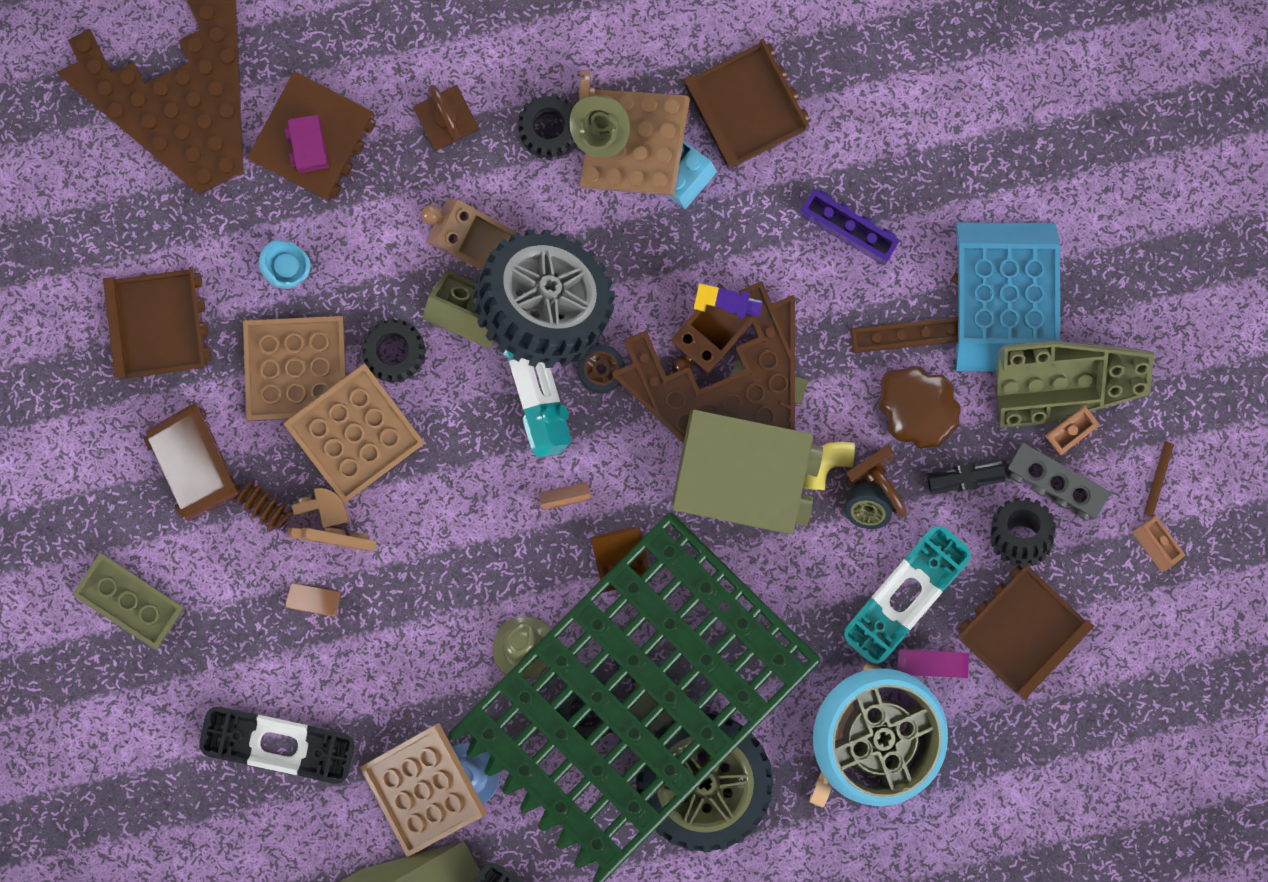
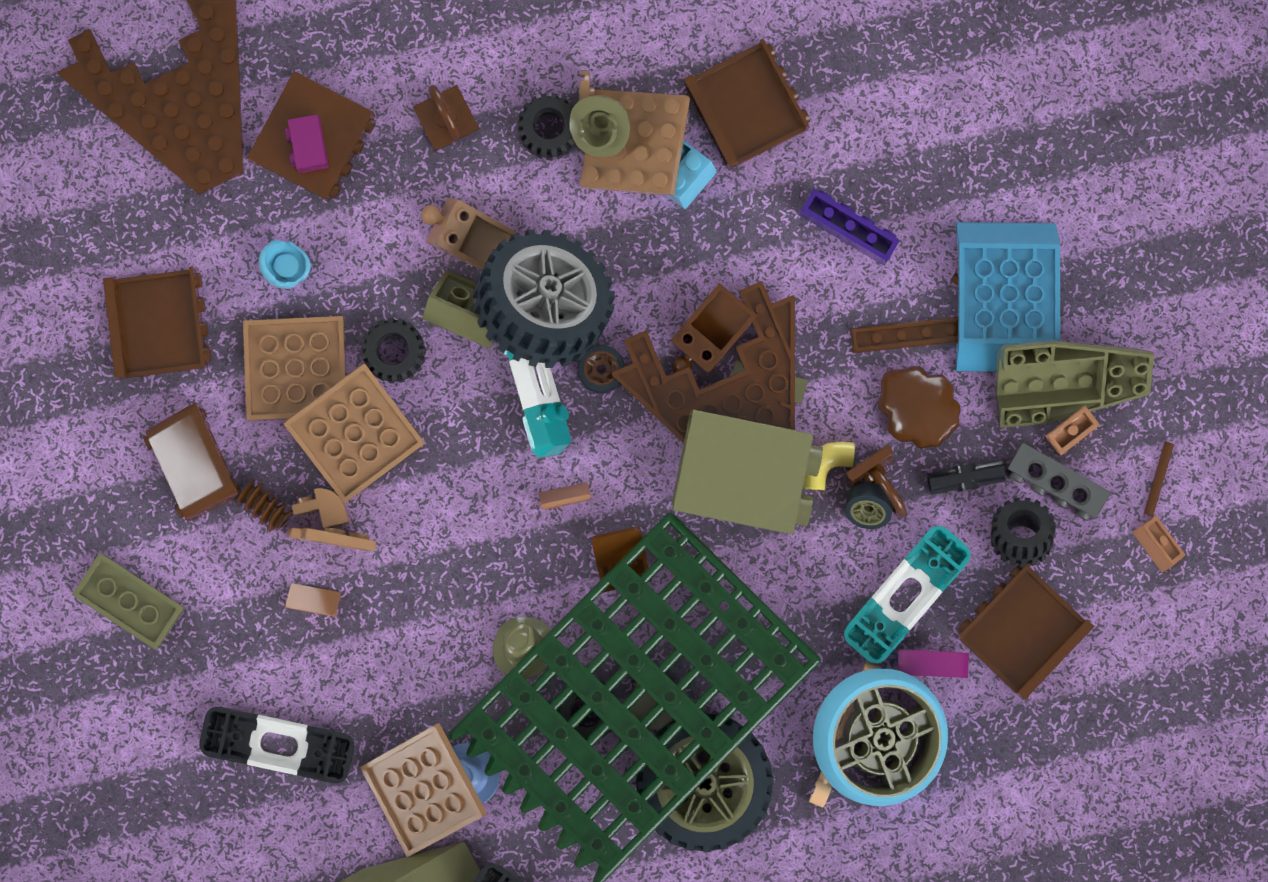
dark purple hips [694,283,763,319] -> none

